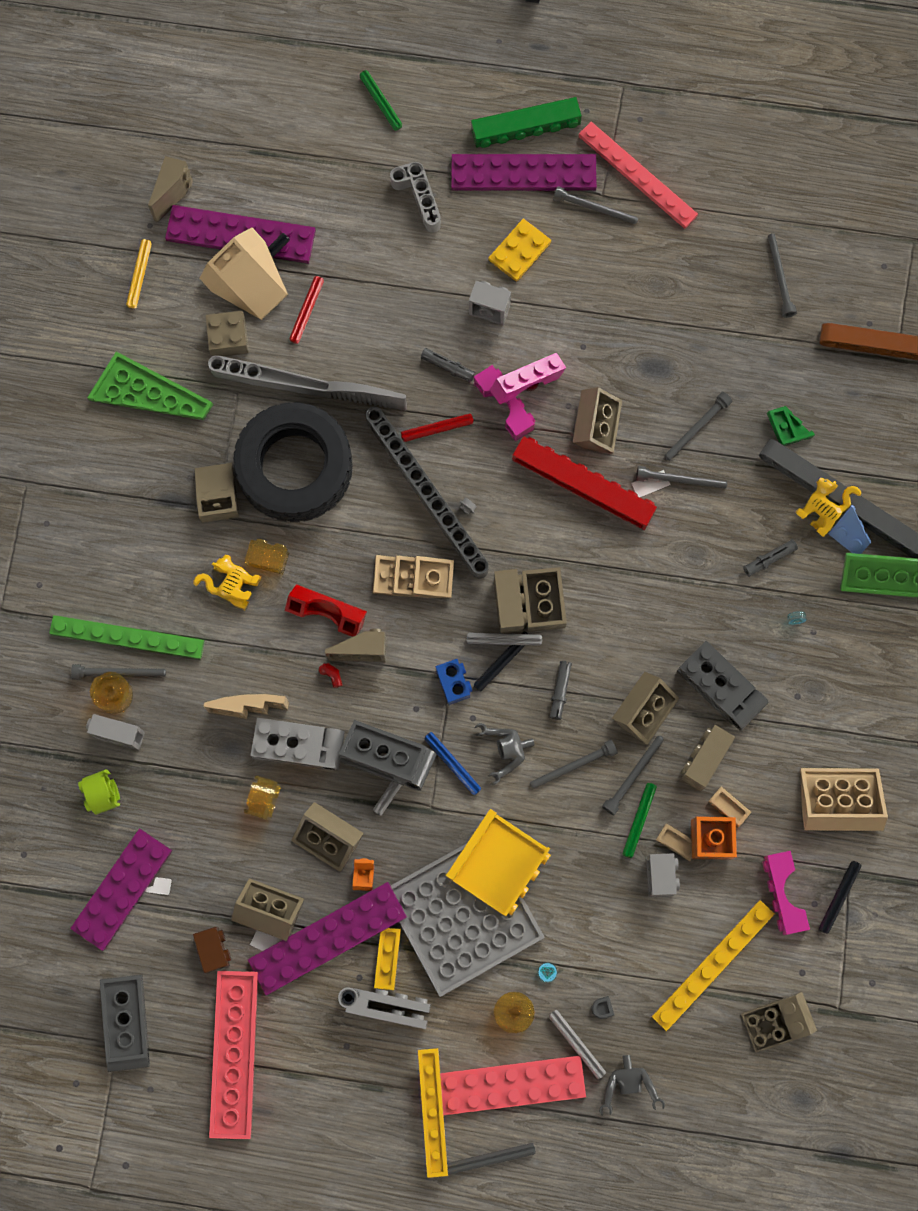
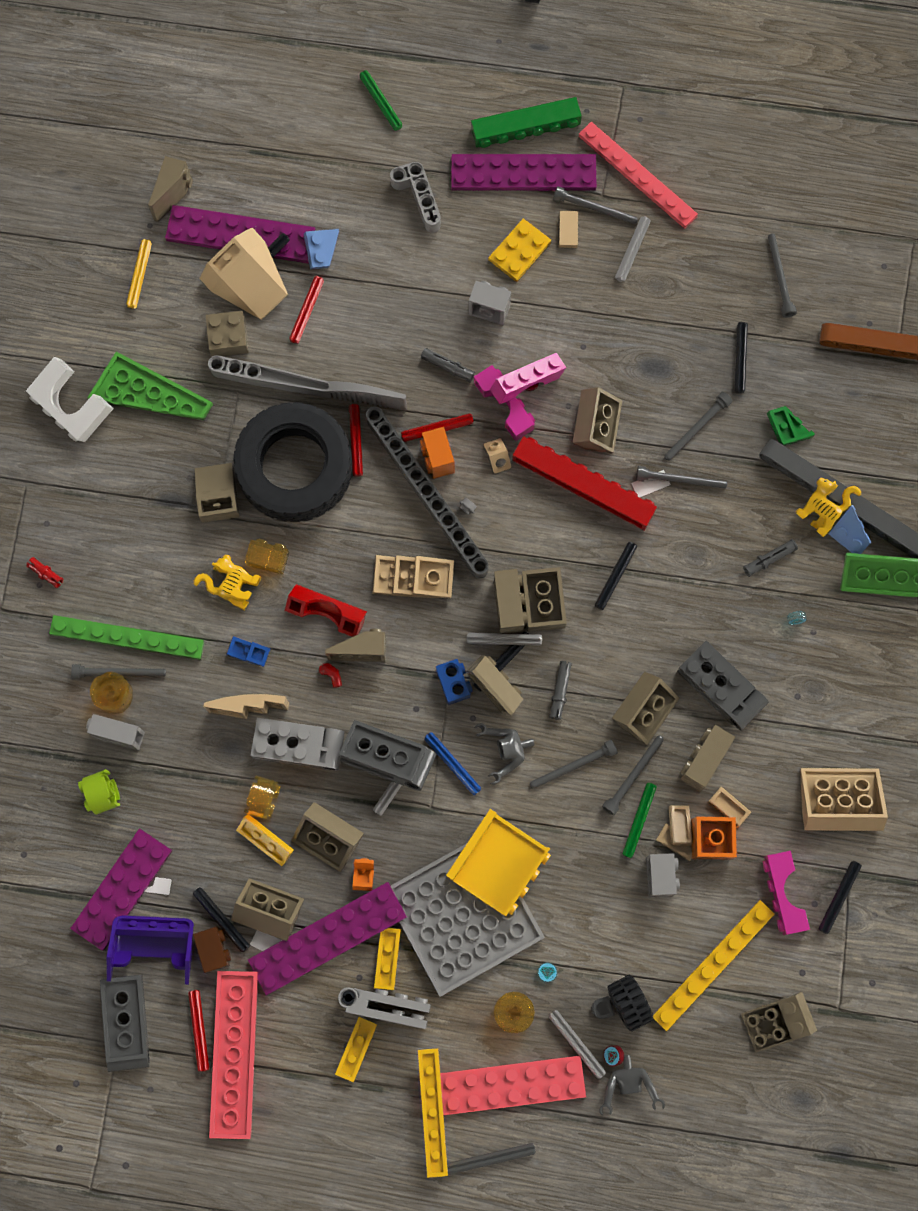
none -> white arch [26,357,114,442]
none -> red pin [26,557,64,588]
none -> dark purple windscreen [106,916,194,985]
none -> red axle [188,990,209,1072]
none -> black axle [193,887,250,952]
none -> blue slope [226,636,270,667]
none -> yellow plate [236,814,294,866]
none -> medium blue wing [304,229,339,270]
none -> yellow plate [335,1017,378,1082]
none -> red axle [349,404,363,477]
none -> orange brick [420,427,455,479]
none -> dark tan slope [465,655,523,716]
none -> tan bracket [484,438,511,473]
none -> tan tile [559,211,578,248]
none -> black axle [595,542,637,610]
none -> tile [603,1045,624,1066]
none -> black tyre [608,975,653,1032]
none -> light grey axle [615,216,651,282]
none -> tan tile [668,805,693,846]
none -> black axle [735,322,748,393]

